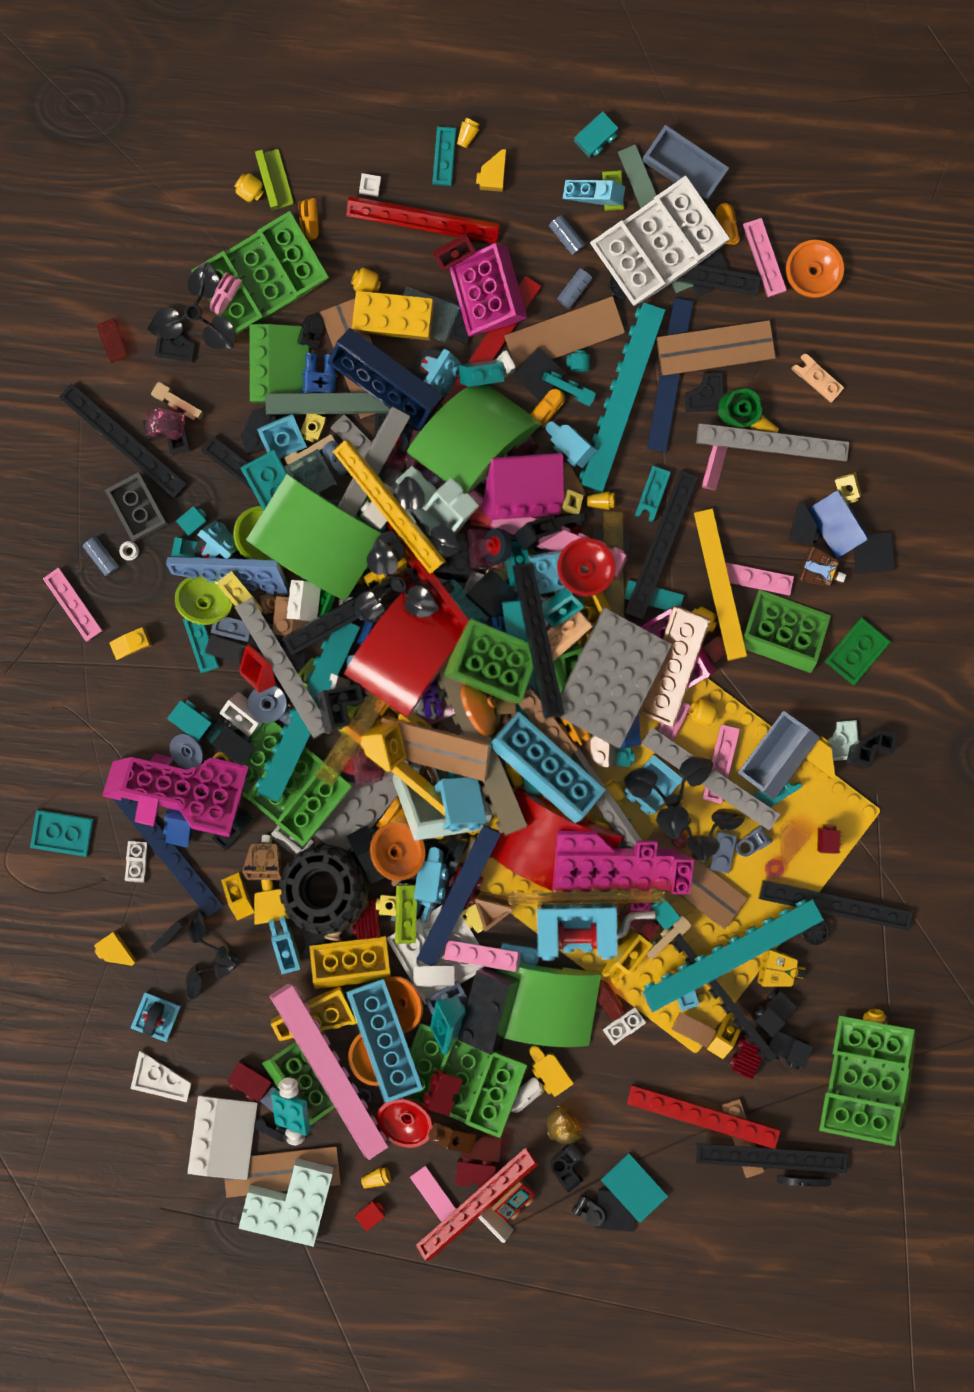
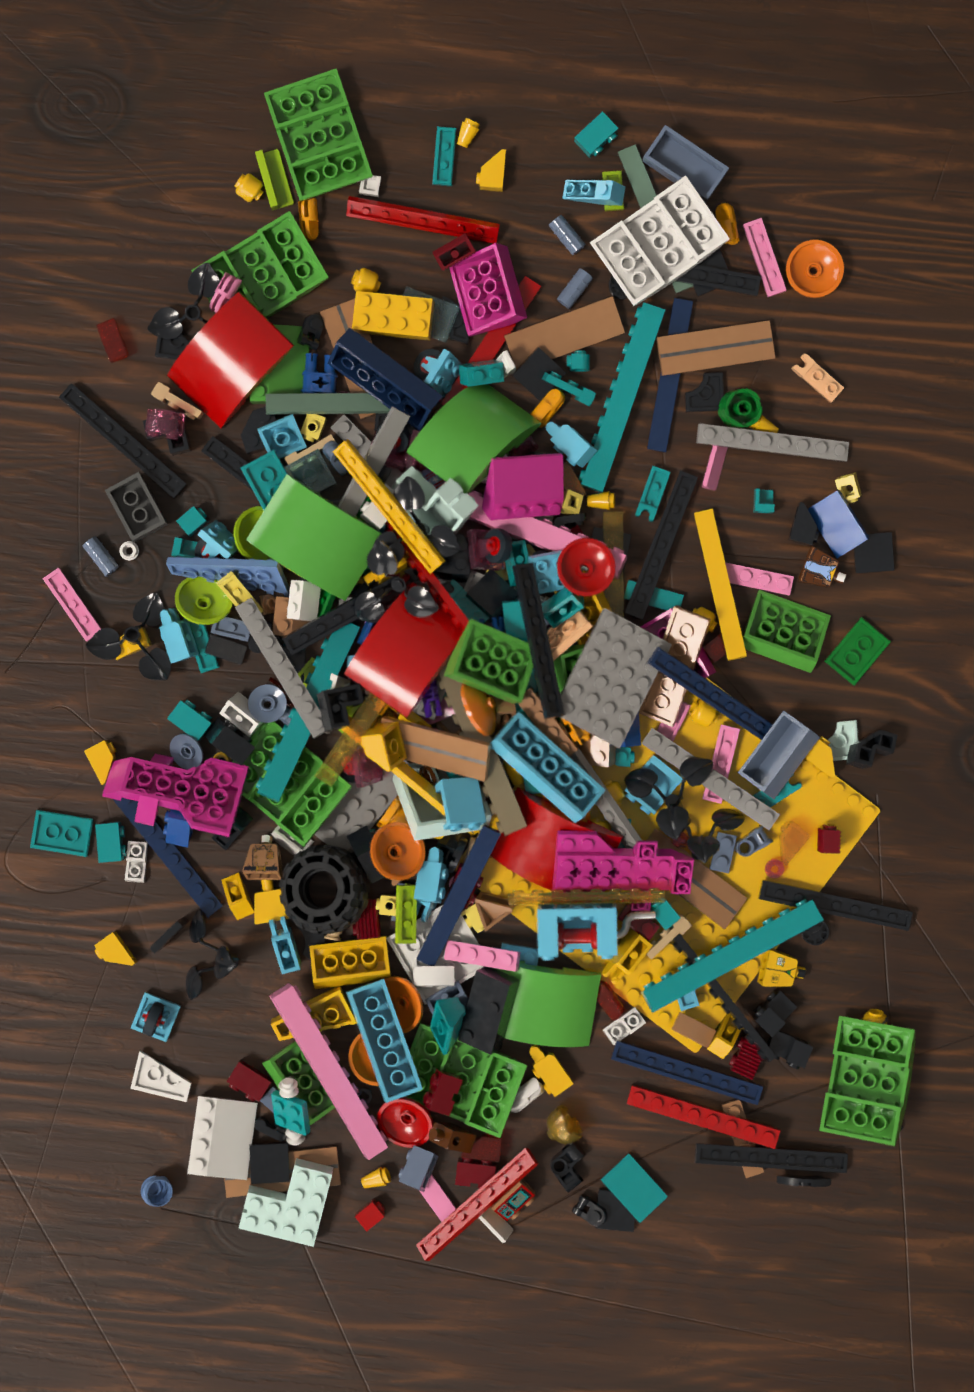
red tile [239,644,276,693] -> none
clear red slope [470,503,491,528] -> none
black slope [514,514,562,551] -> none
none -> yellow slope [84,740,116,785]
none -> black plant [85,592,171,681]
none -> teal brick [95,822,127,863]
none -> medium blue helmet [141,1176,173,1207]
none -> medium azure hinge [159,608,199,664]
none -> red slope [167,292,294,429]
none -> black tile [249,1142,290,1184]
none -> bright green slope [264,68,373,201]
none -> sand blue brick [399,1145,439,1192]
none -> dark blue plate [611,1040,763,1105]
none -> dark blue tile [647,647,773,740]
none -> teal panel [753,488,775,513]

